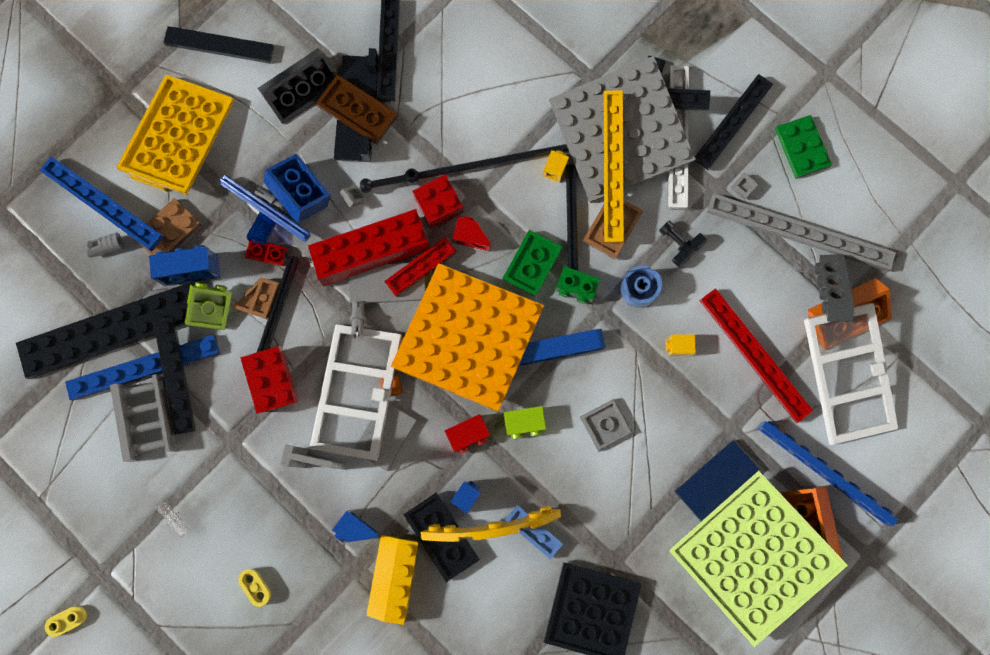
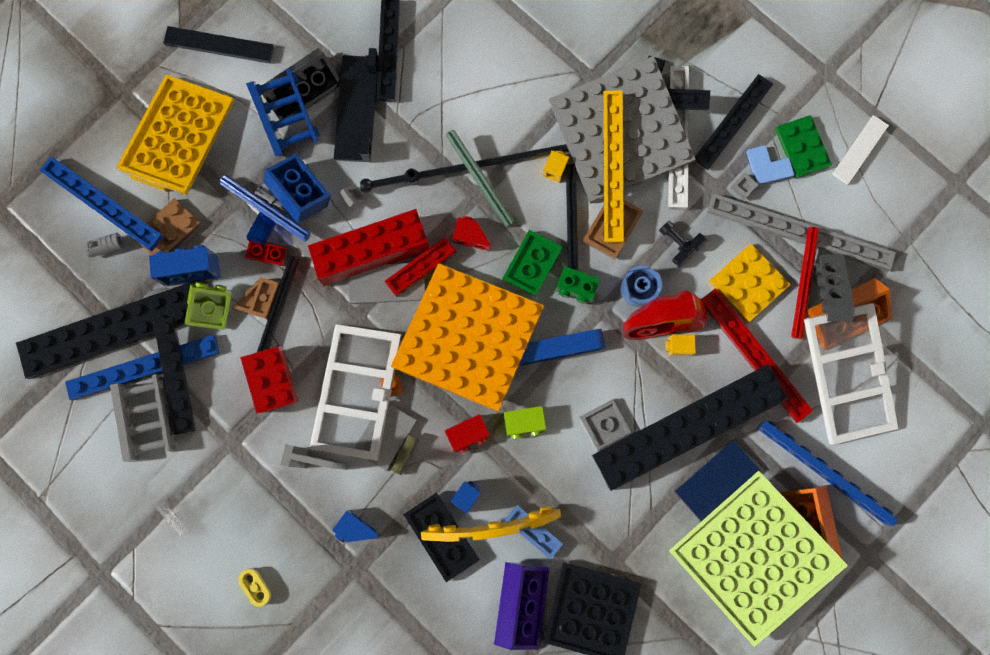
light yellow plate [45,606,87,637] -> none
reddish brown plate [316,75,398,145] -> none
light grey pin [350,301,365,339] -> none
yellow slope [367,535,420,625] -> none
red brick [412,174,464,229] -> none
none -> blue fence [246,68,320,156]
none -> olive pin [391,434,419,475]
none -> sand green axle [446,130,514,227]
none -> dark purple slope [494,562,550,650]
none -> black brick [591,364,788,491]
none -> red piece [623,290,708,340]
none -> yellow plate [708,243,791,323]
none -> light blue tile [746,145,794,186]
none -> red axle [791,227,820,339]
none -> white tile [831,115,889,185]

